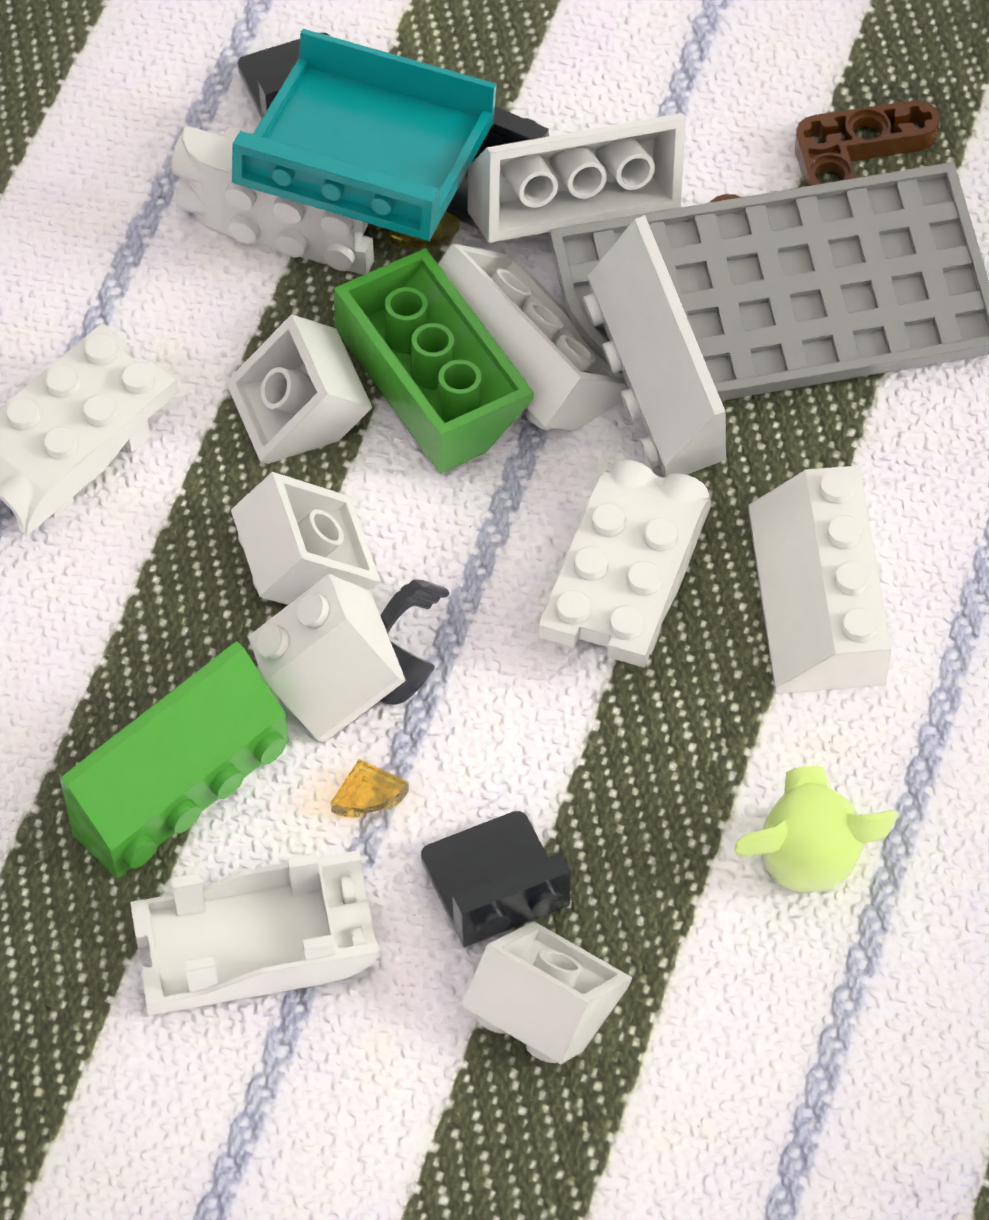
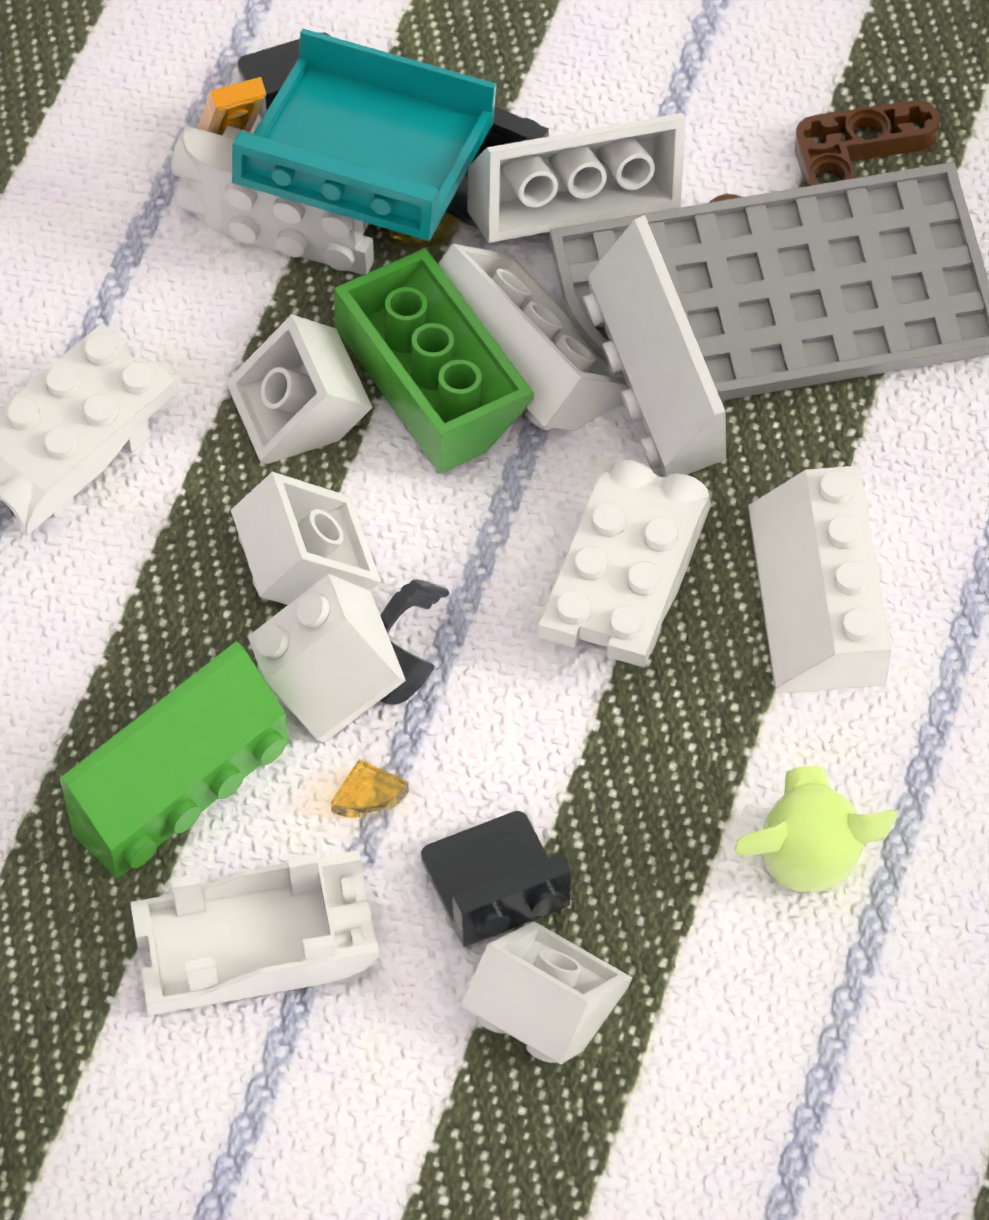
none -> light orange tile [197,77,266,135]

